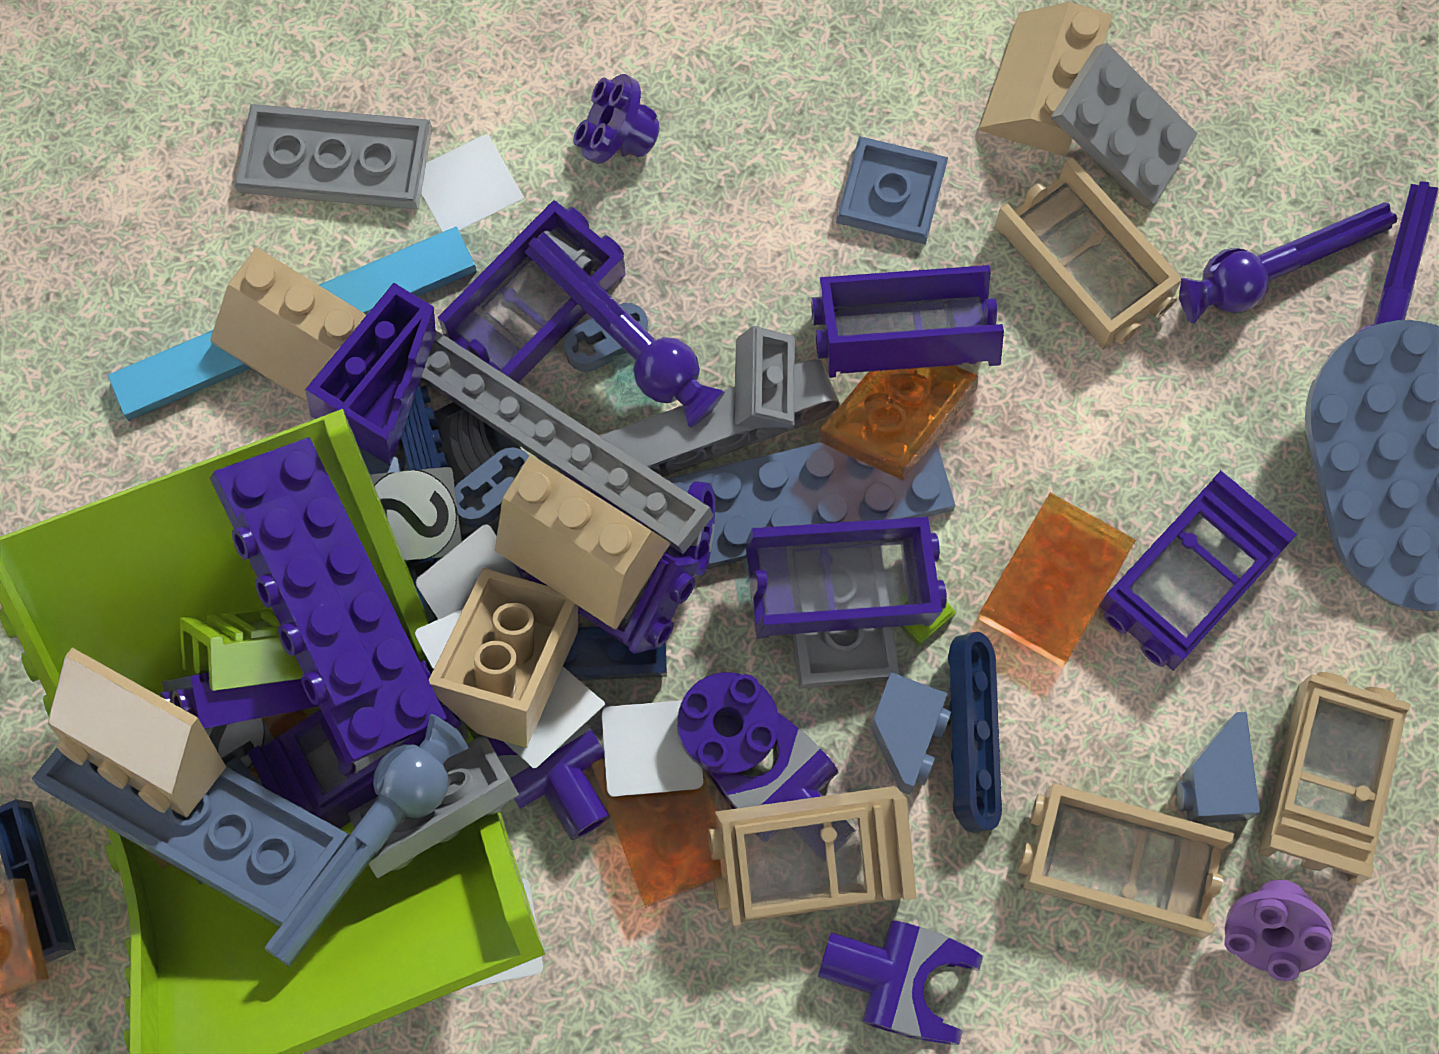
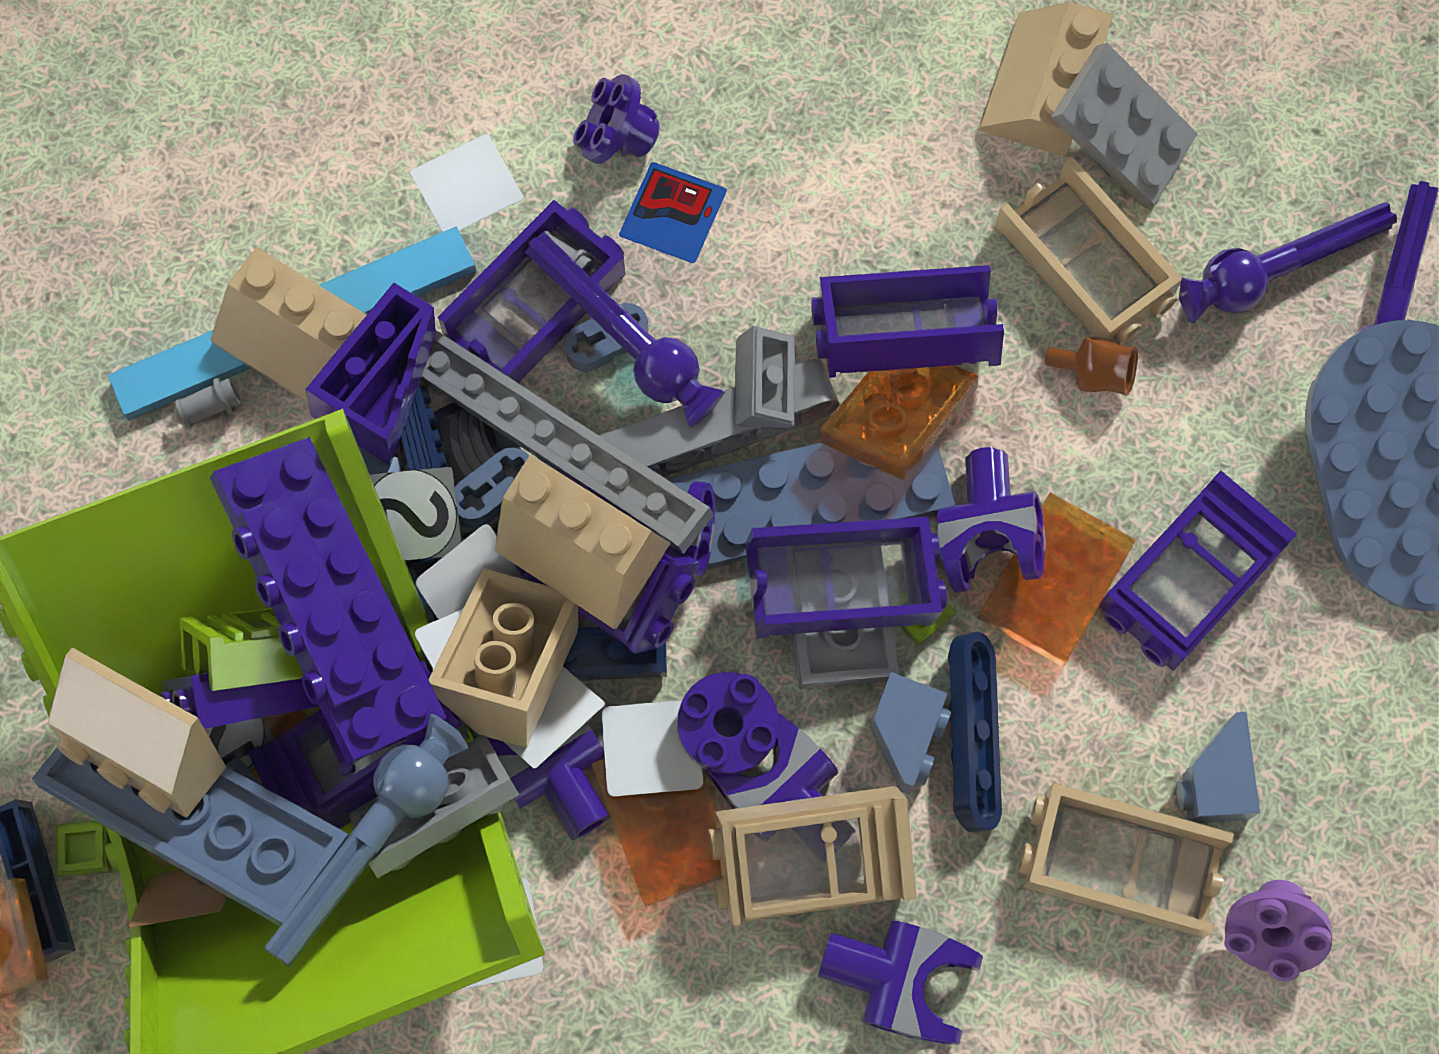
light grey tile [234,104,432,210] -> none
sand blue tile [836,136,948,245] -> none
tan door [1258,672,1411,884] -> none
none -> lime tile [55,821,111,878]
none -> medium nougat sticker [128,870,227,928]
none -> light grey pin [175,378,241,428]
none -> sticker [619,162,727,263]
none -> dark purple connector [937,447,1046,593]
none -> dark orange piece [1045,337,1138,396]

